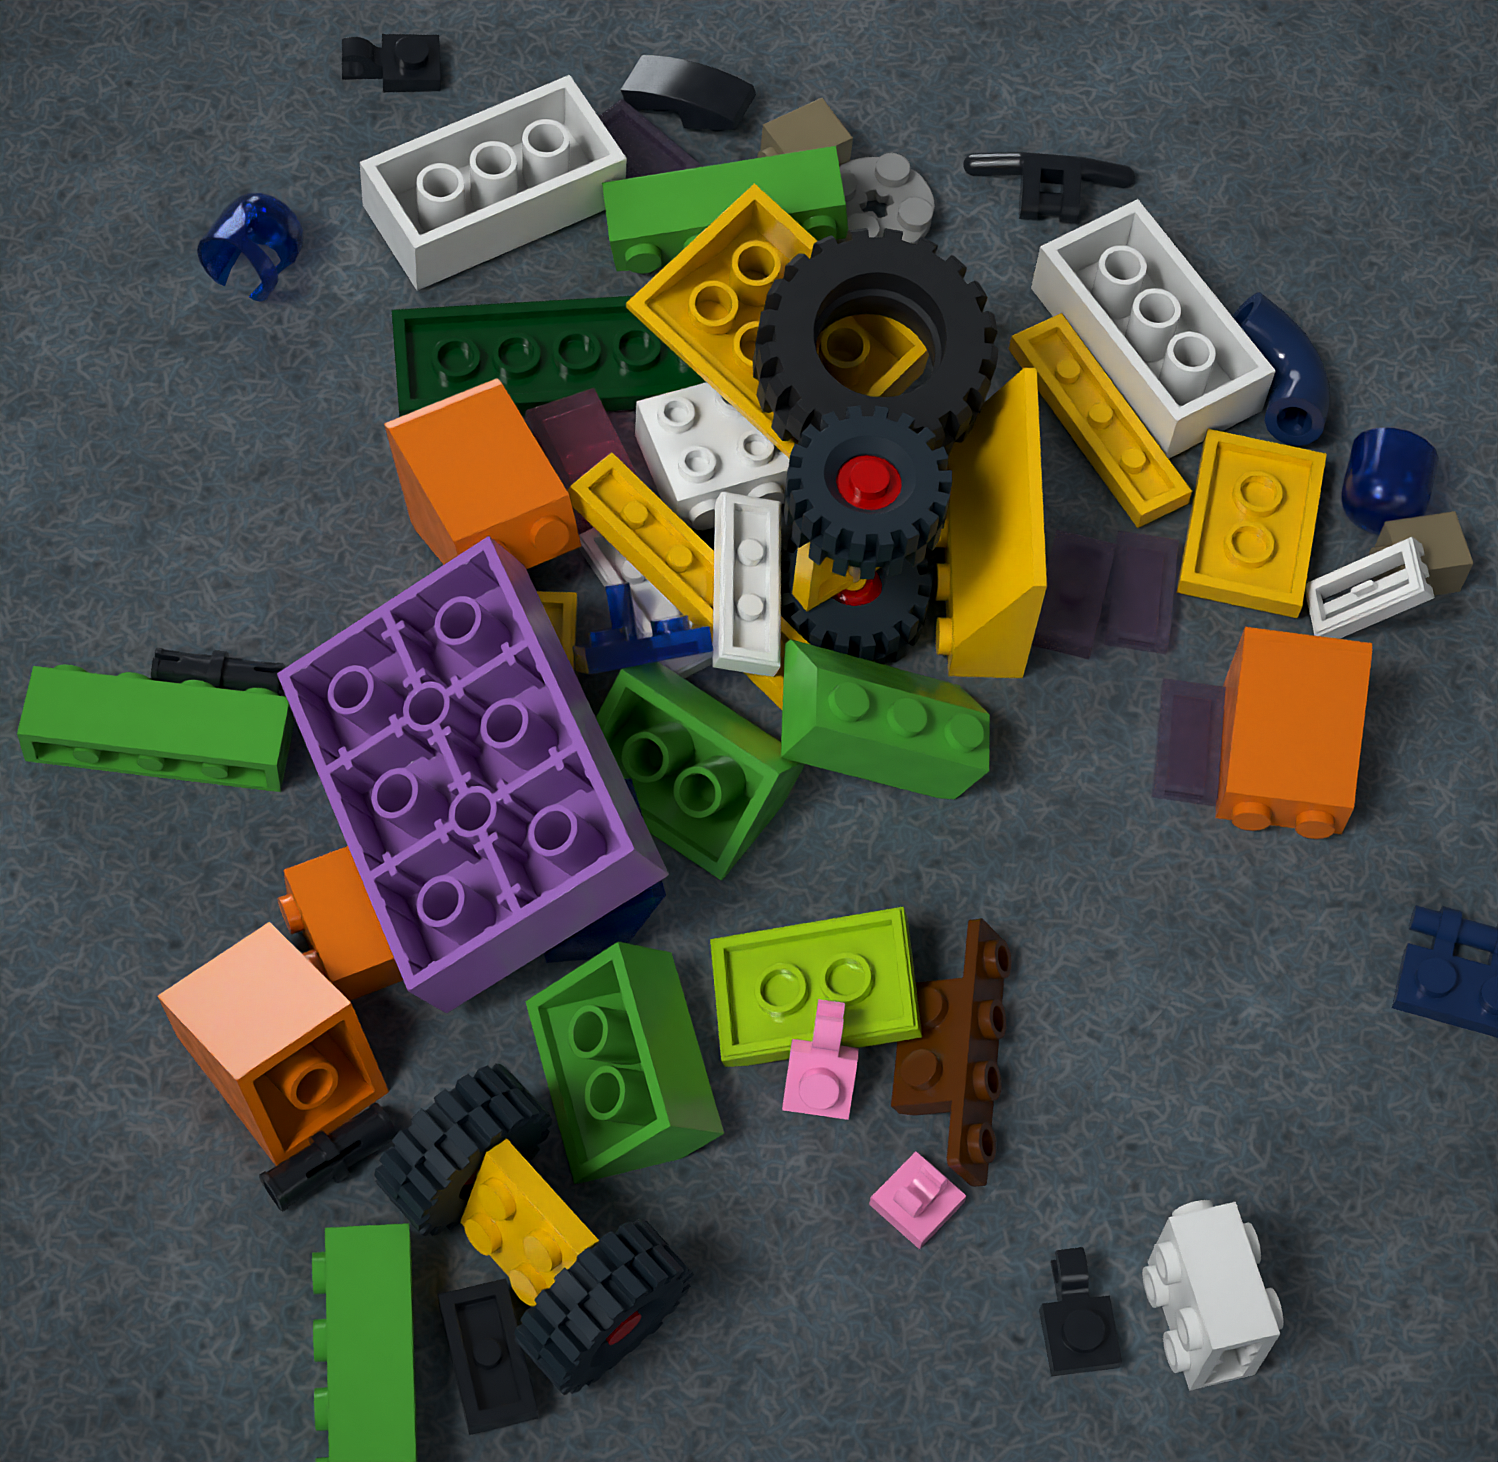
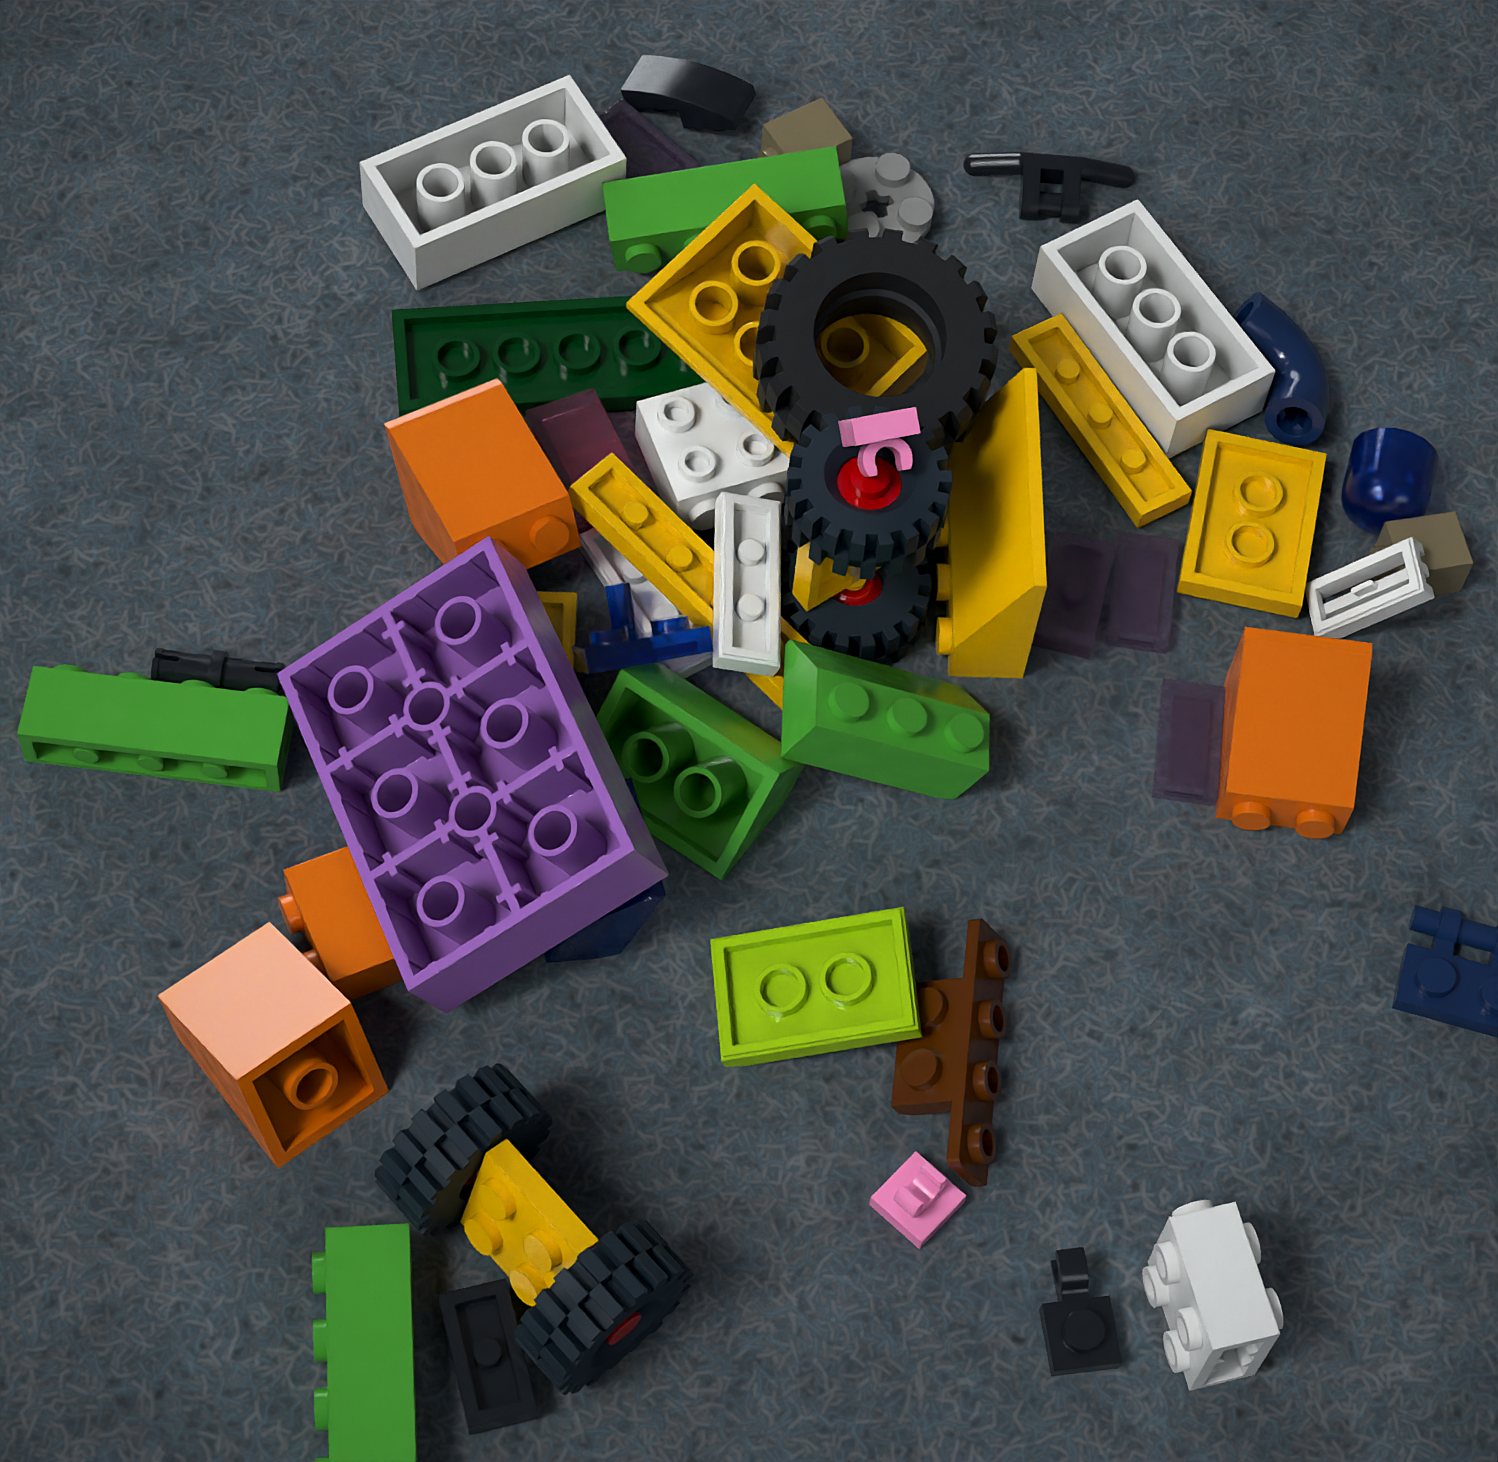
clear blue helmet [197,193,304,302] -> none
black pin [259,1102,398,1212] -> none
black plate [342,34,441,93] -> none
bright green slope [525,942,724,1184] -> none
bright pink plate [782,999,859,1120] -> none
none -> bright pink tile [838,407,921,477]

